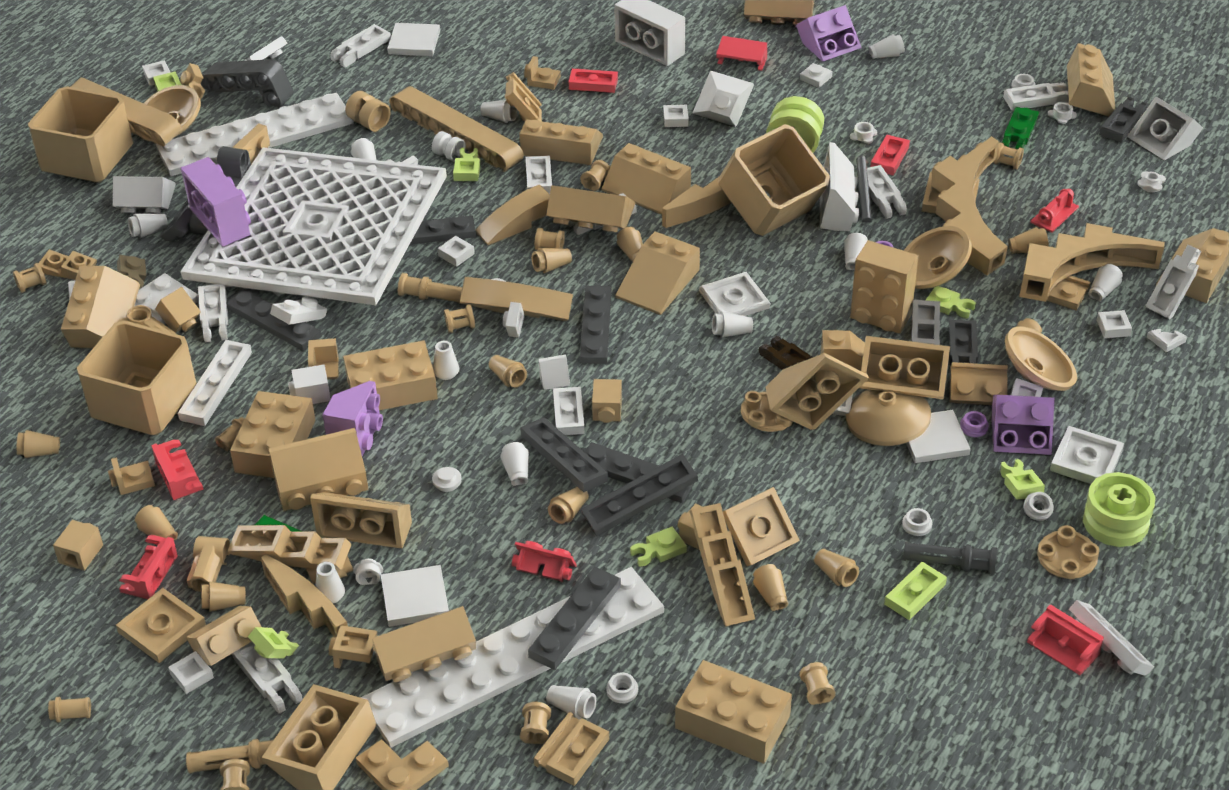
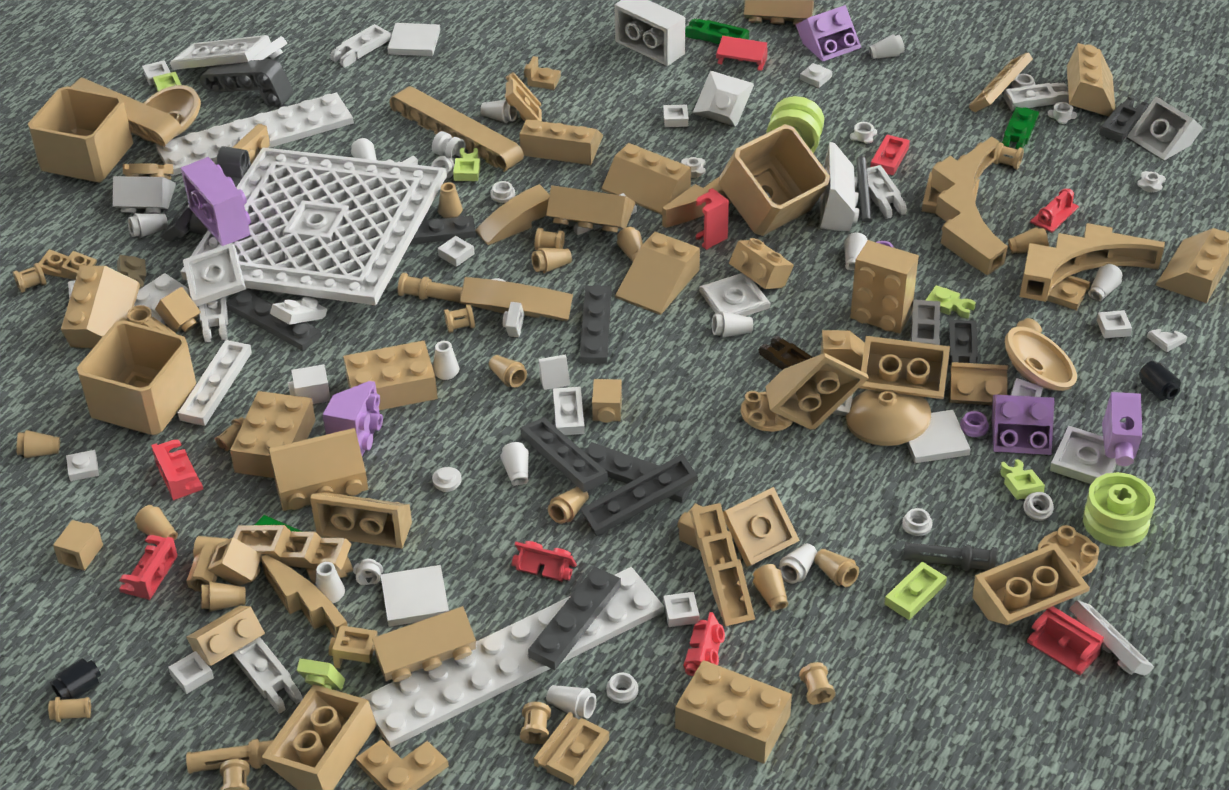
tan bracket [108,457,155,495] -> none
tan plate [116,588,206,663] -> none
tan plate [180,63,205,100] -> none
yellowish green plate [248,627,299,659] -> none
tan panel [308,338,339,379] -> none
tan wheel [345,91,391,132] -> none
white plate [526,156,552,194] -> none
coral plate [568,69,618,93] -> none
tan bush [580,160,610,191] -> none
yellowish green plate [630,526,687,567] -> none
tan dish [904,226,972,289] -> none
white hinge [1146,245,1201,319] -> none
none -> black brick [50,658,101,700]
none -> white plate [66,450,99,481]
none -> tan plate [123,163,174,180]
none -> white tile [170,35,271,70]
none -> white plate [183,243,246,306]
none -> tan brick [208,538,263,586]
none -> yellowish green plate [297,658,345,690]
none -> white plate [431,156,454,178]
none -> tan cone [438,182,463,218]
none -> white plate [490,181,515,203]
none -> white plate [663,592,699,627]
none -> white plate [681,157,706,178]
none -> coral hinge [683,612,725,676]
none -> green hinge [685,18,749,44]
none -> coral hinge [696,188,729,250]
none -> tan brick [729,238,794,289]
none -> white cone [778,543,817,584]
none -> tan tile [969,52,1033,112]
none -> tan slope [972,543,1090,625]
none -> lavender torso [1102,392,1142,466]
none -> black brick [1139,361,1181,401]

